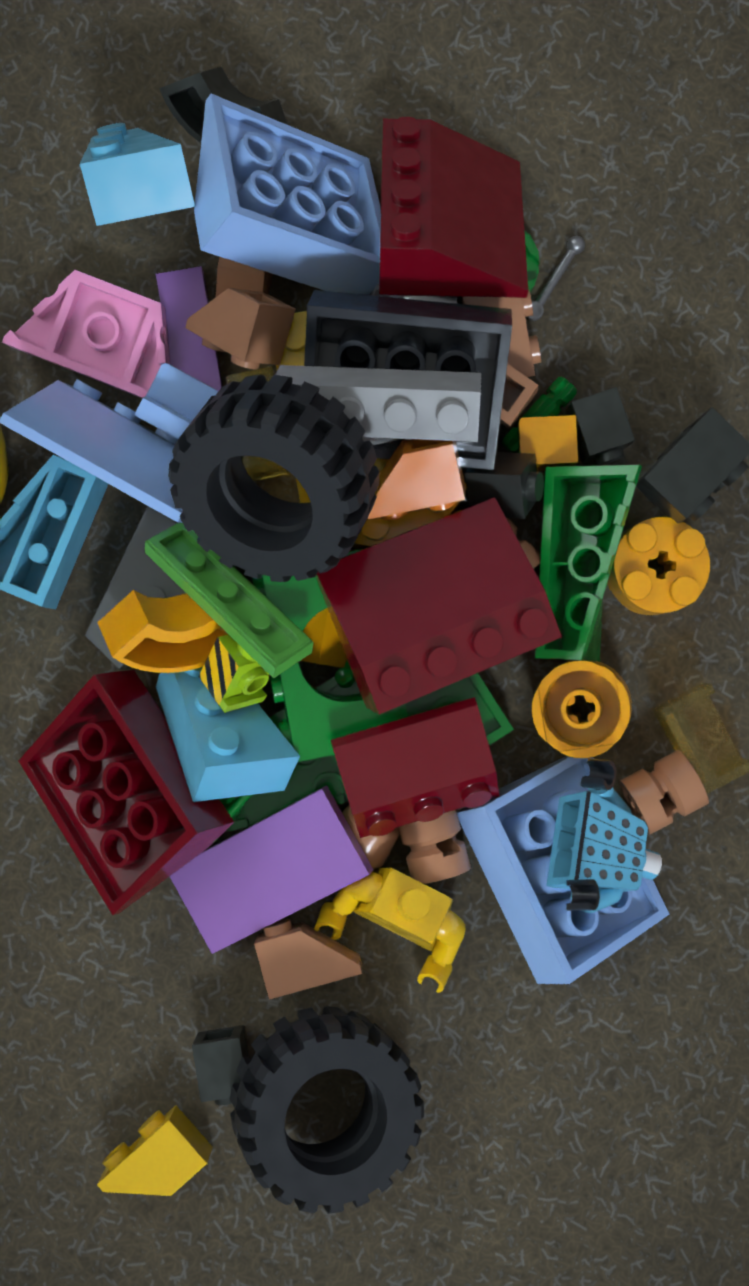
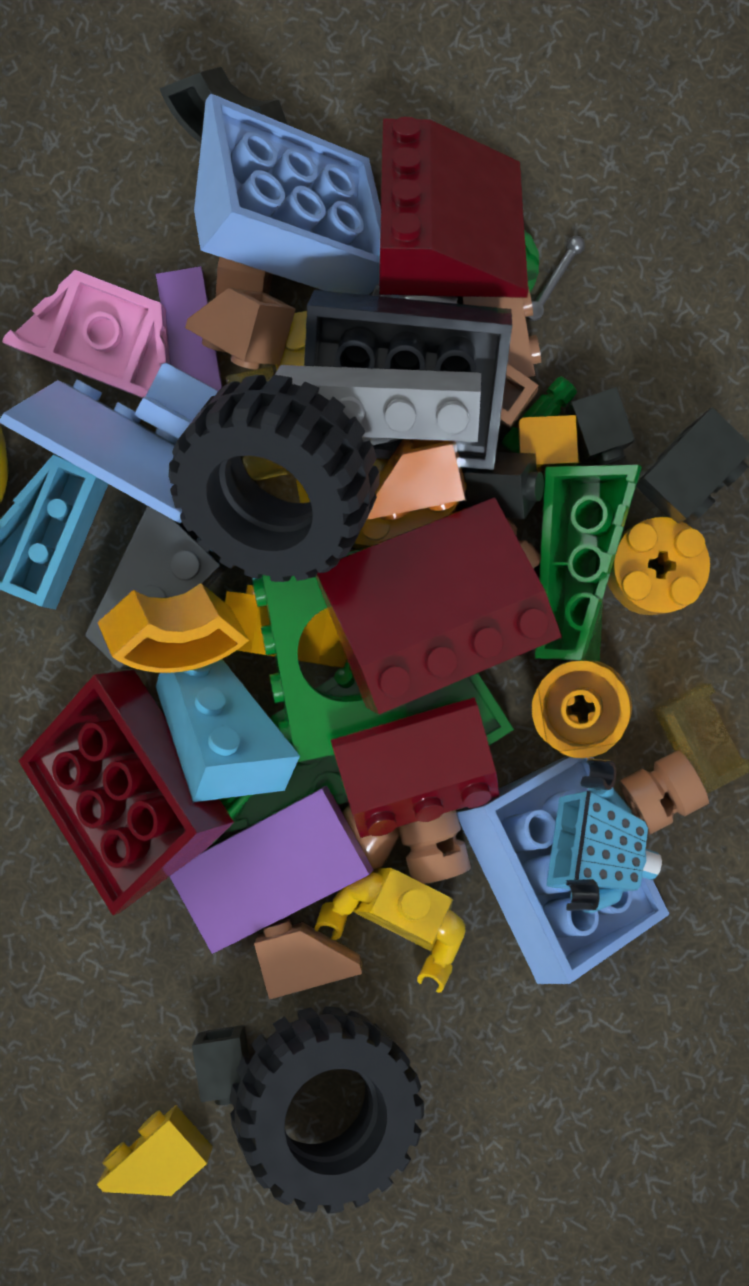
medium azure wedge [80,123,195,226] -> none
bright green tile [145,522,314,678] -> none
brick [199,634,269,713] -> none

